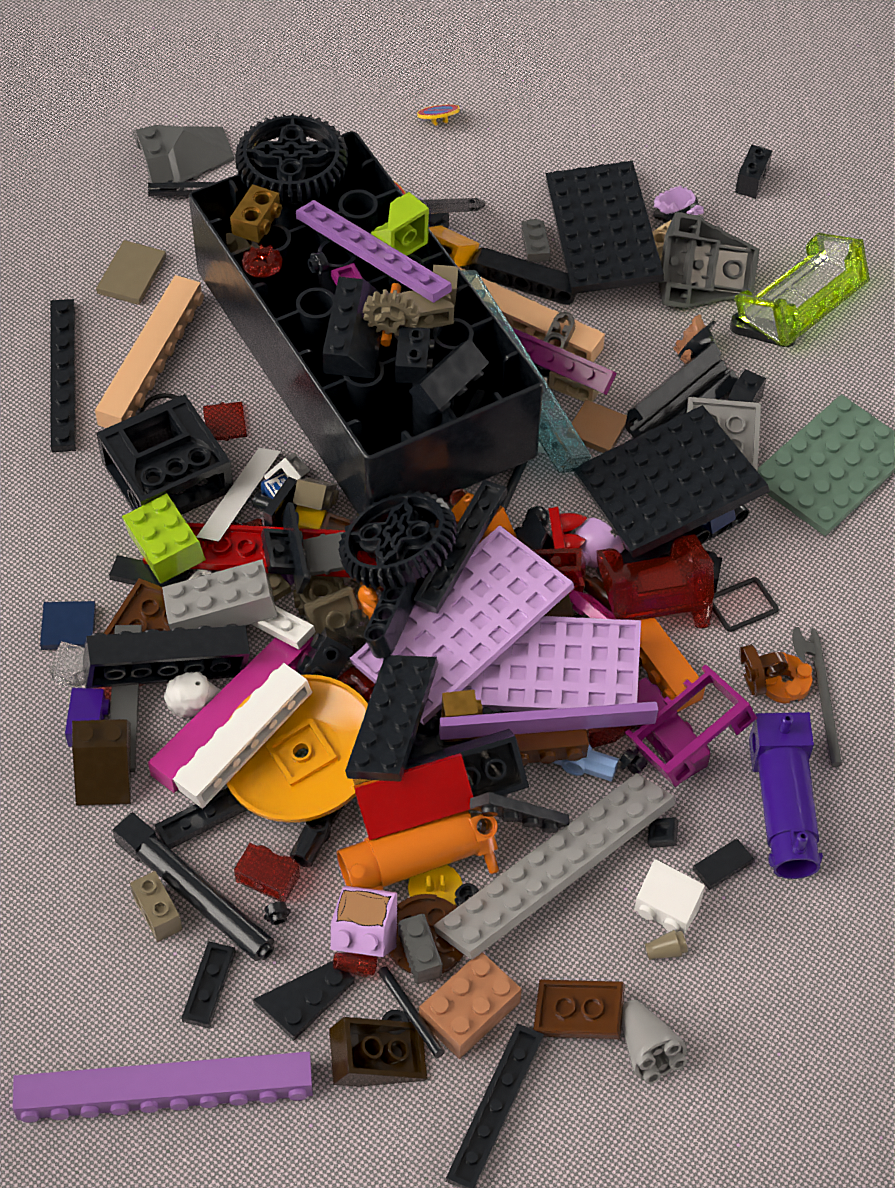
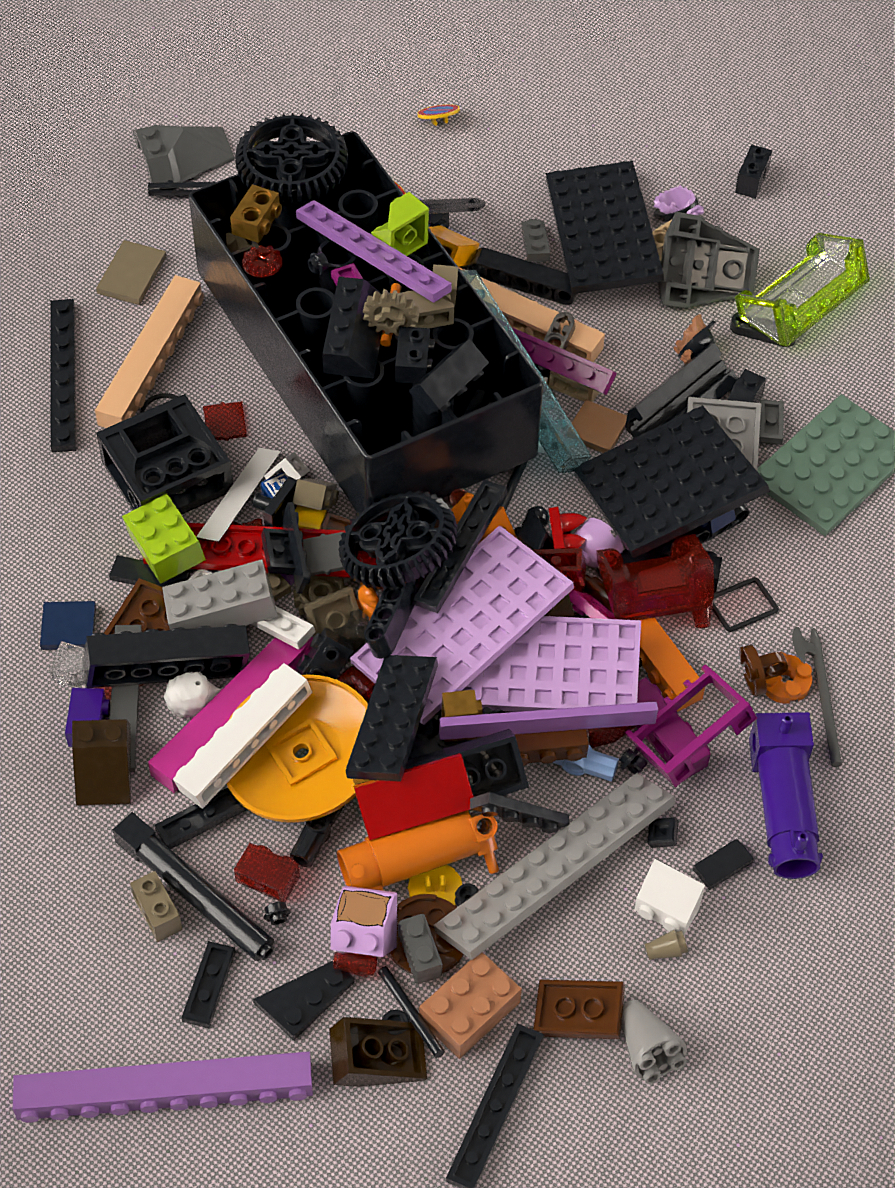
none -> dark grey plate [759,399,784,445]

